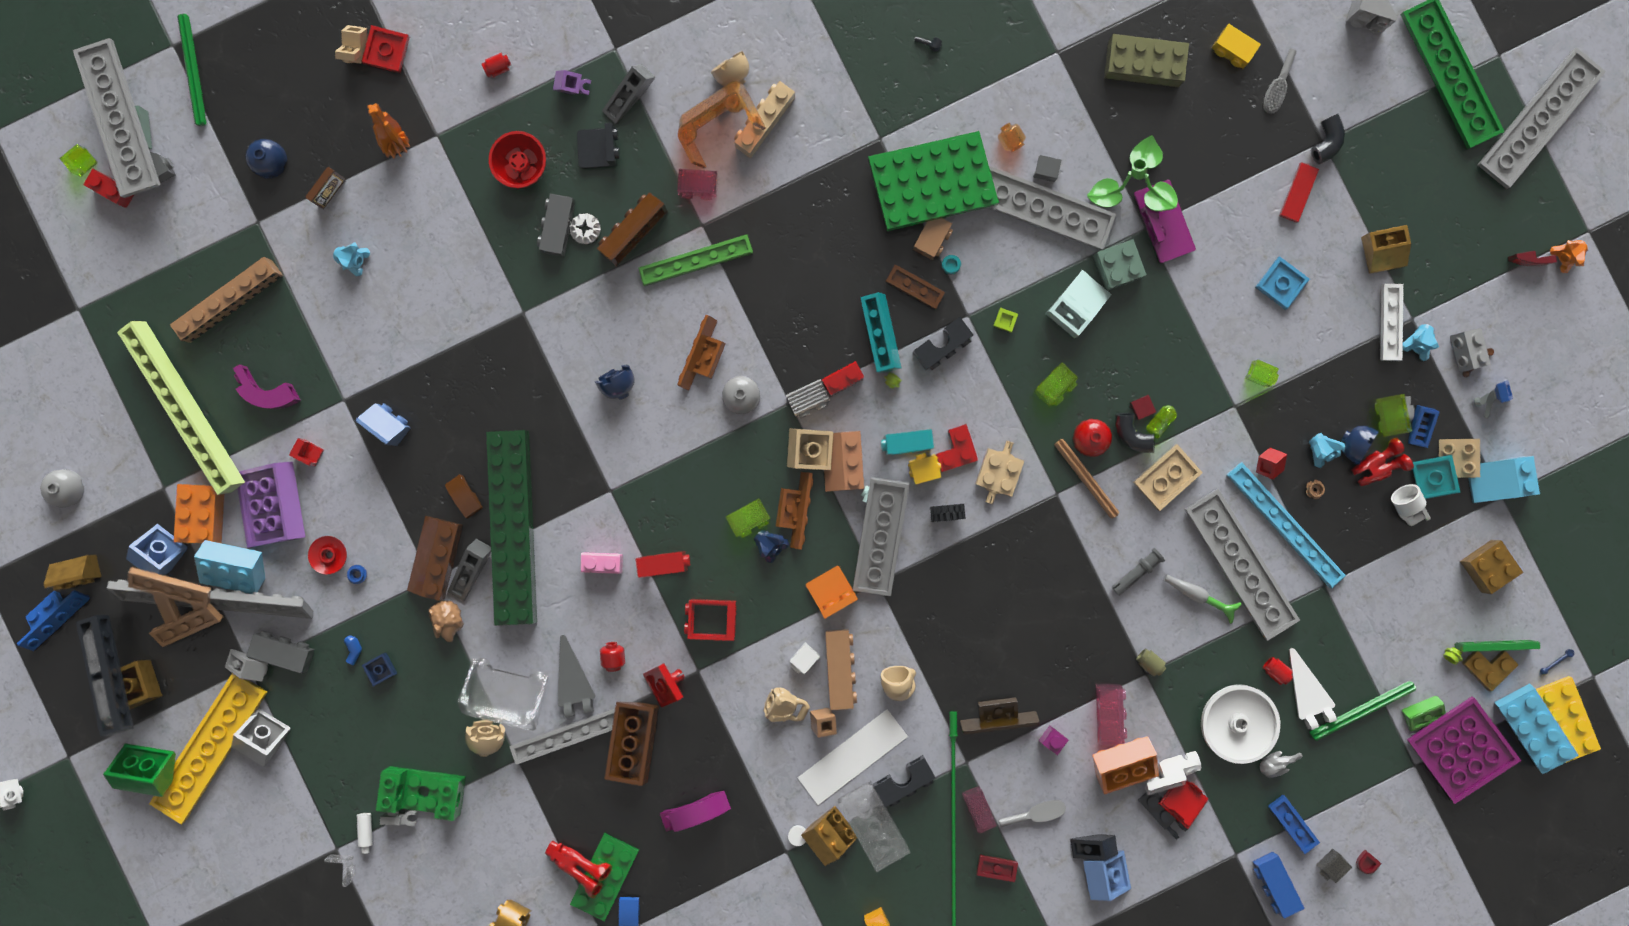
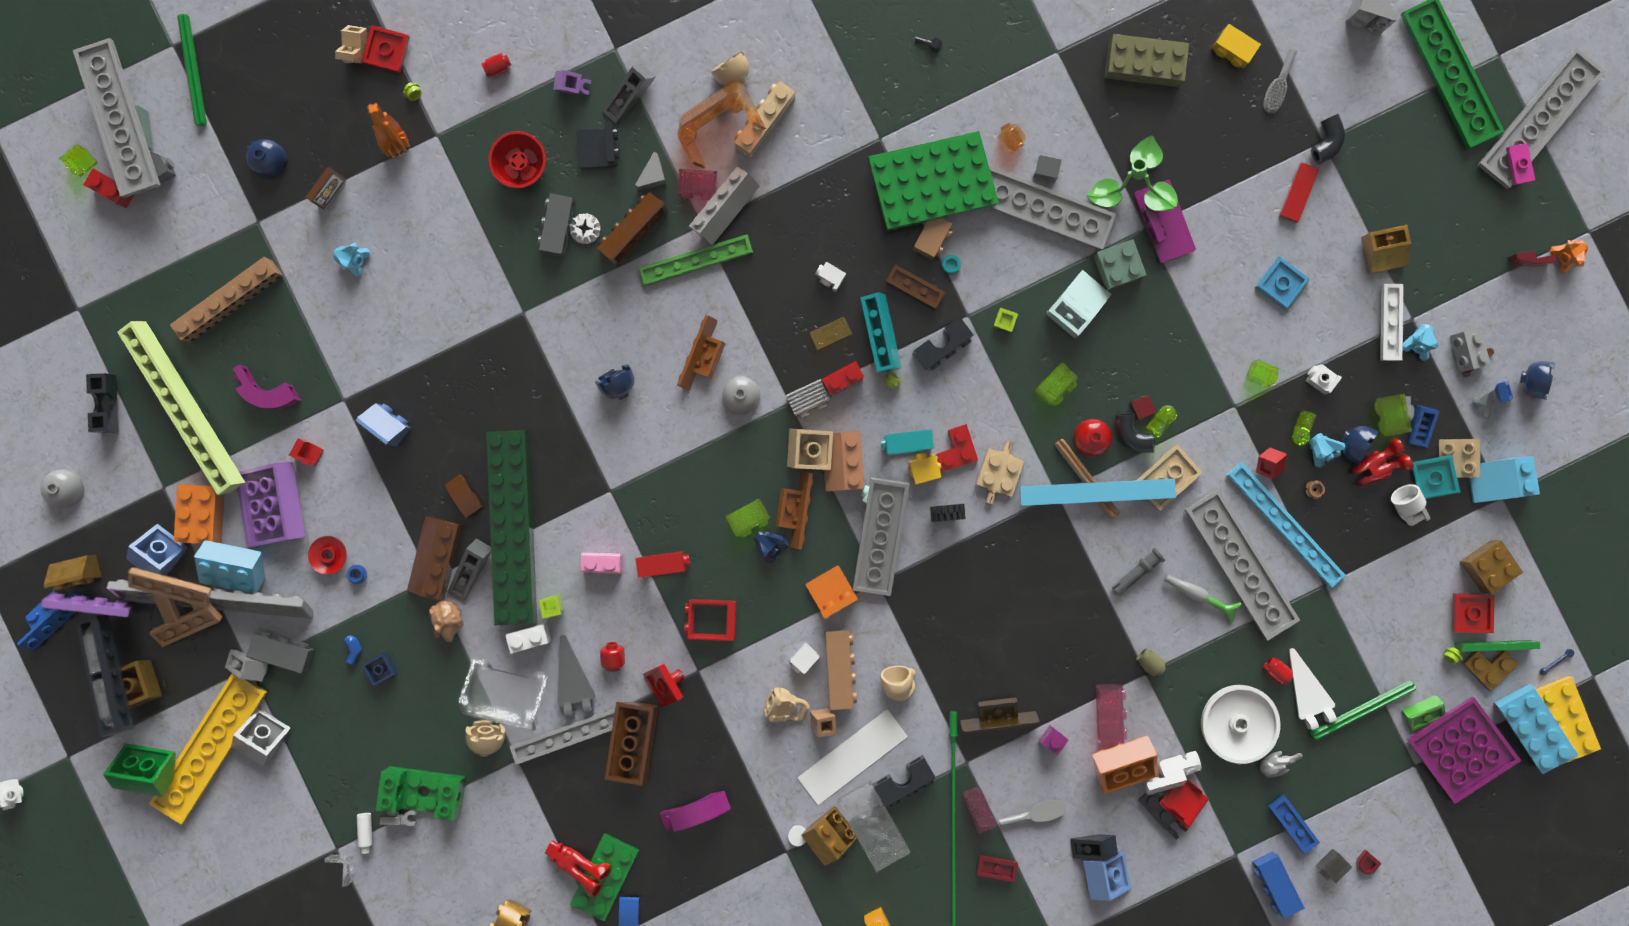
none -> medium lavender plate [42,593,133,617]
none -> black arch [86,373,118,433]
none -> lime plate [403,83,422,101]
none -> white brick [506,623,552,654]
none -> lime brick [538,594,564,619]
none -> light grey slope [635,152,666,191]
none -> light grey brick [689,167,760,245]
none -> clear yellow plate [809,317,852,351]
none -> white brick [815,262,846,292]
none -> medium azure tile [1019,479,1176,506]
none -> clear neon green piece [1292,411,1316,445]
none -> white brick [1306,364,1342,394]
none -> red plate [1452,593,1495,633]
none -> dark pink plate [1506,143,1535,185]
none -> dark blue cylinder [1520,361,1555,400]

